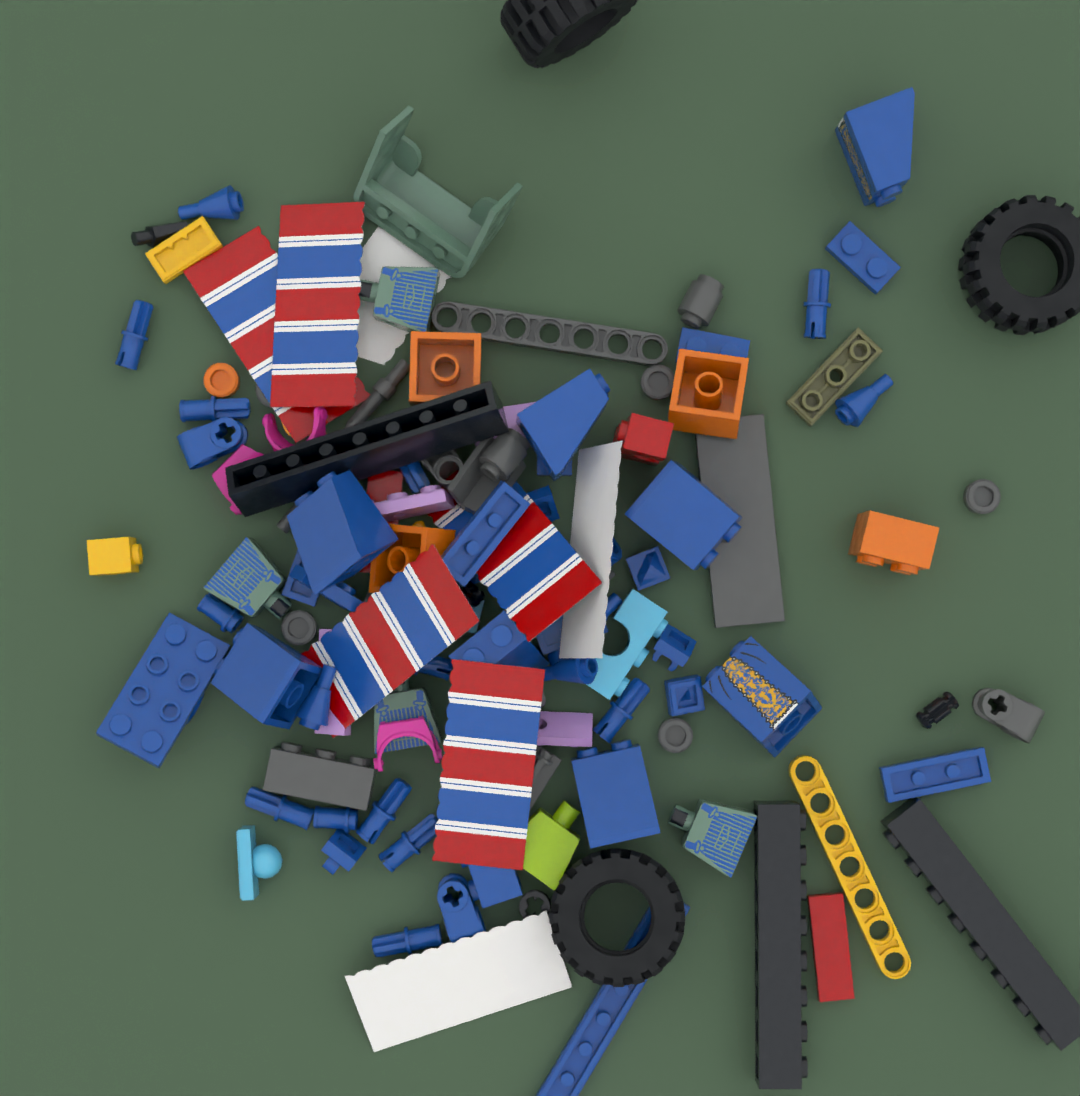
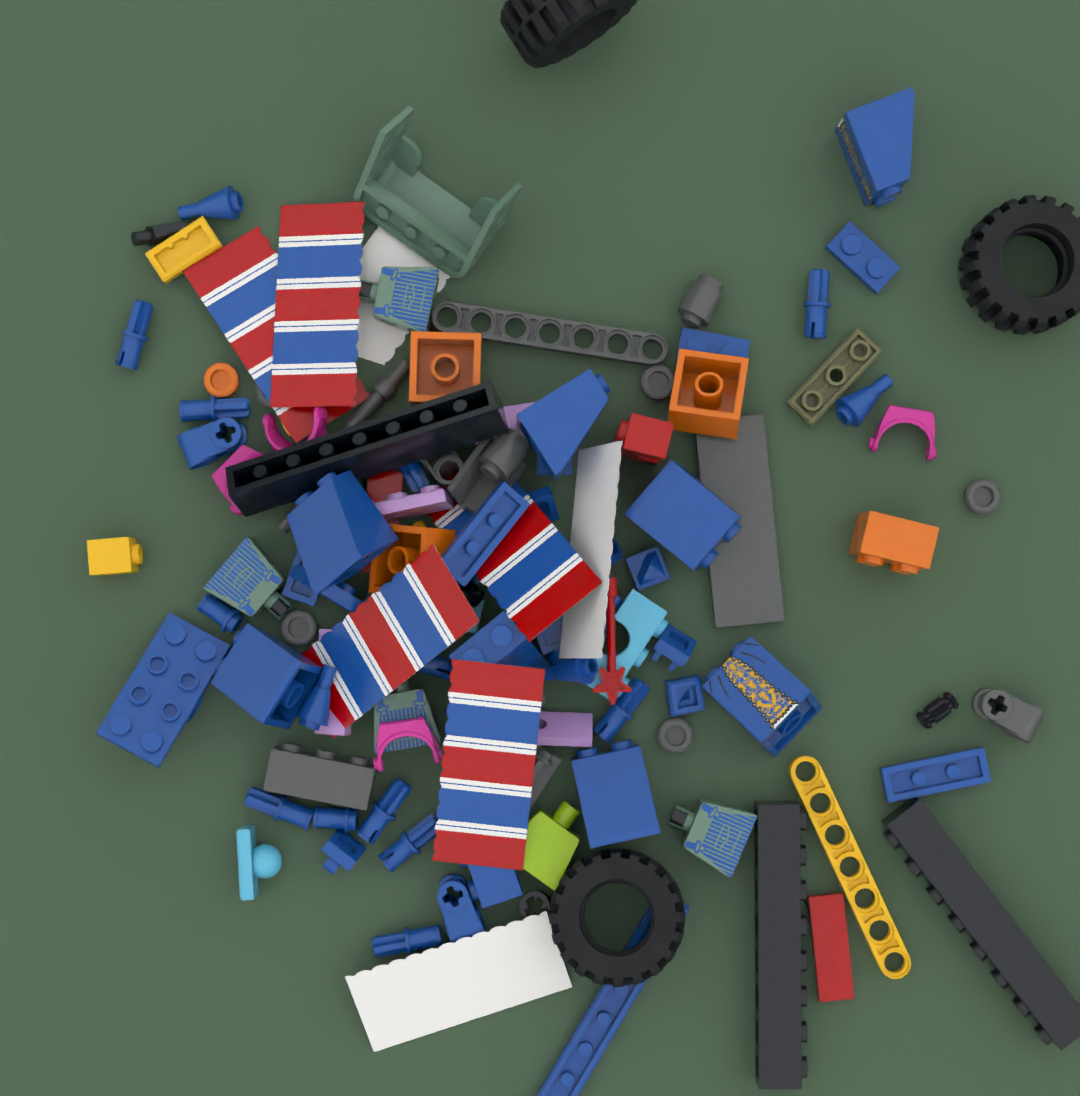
none -> red piece [592,578,632,705]
none -> dark pink helmet [868,404,937,461]

